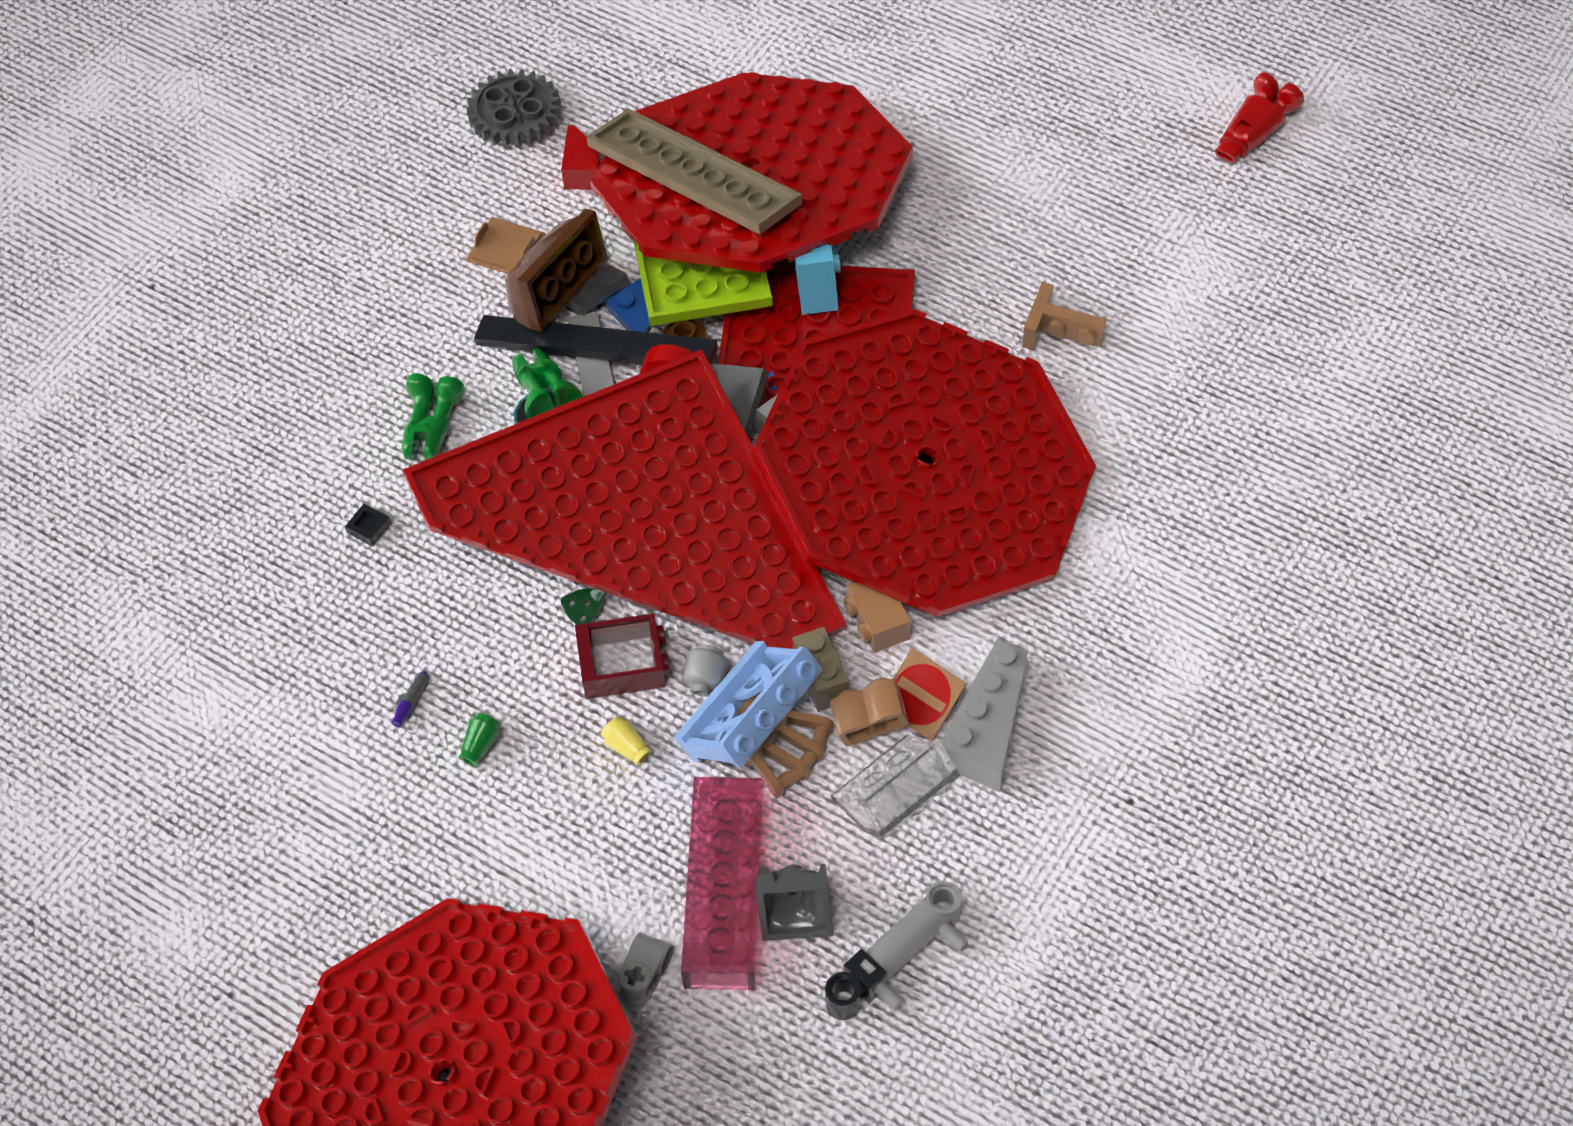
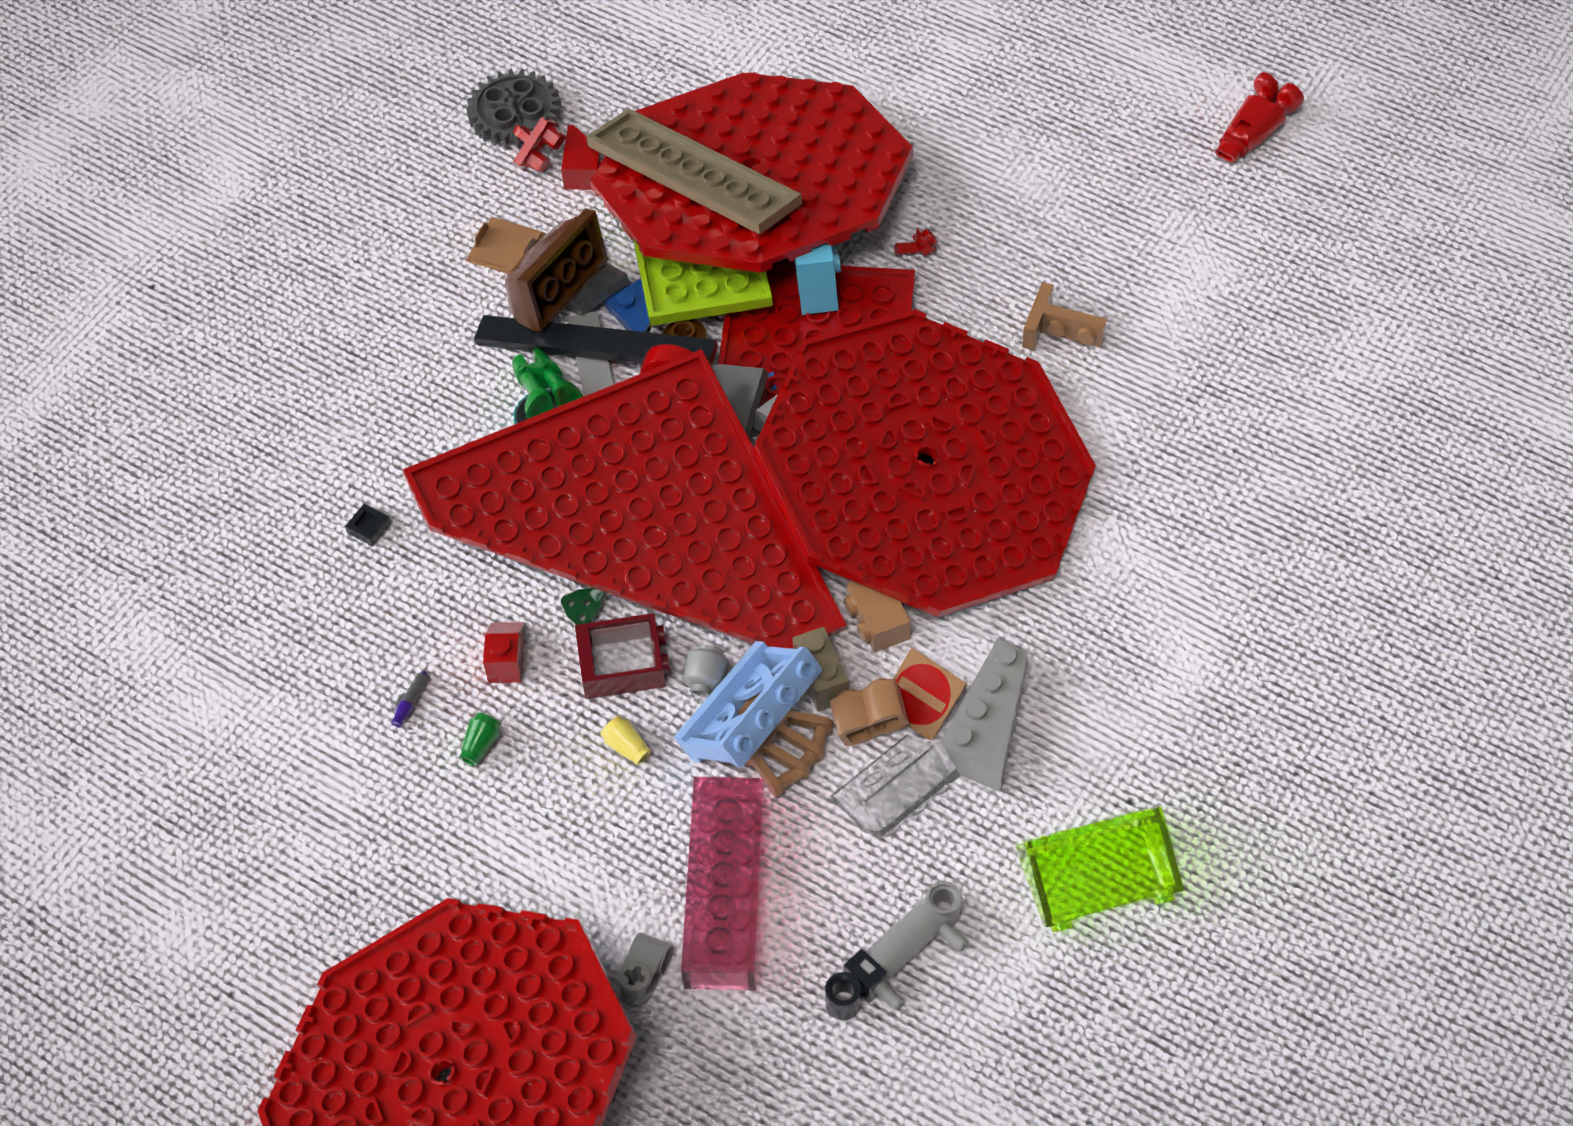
green piece [401,373,465,460] -> none
dark grey brick [755,864,834,941] -> none
none -> red slope [483,622,525,683]
none -> red hips [513,117,566,172]
none -> red plate [894,227,938,255]
none -> clear neon green windscreen [1015,807,1184,932]

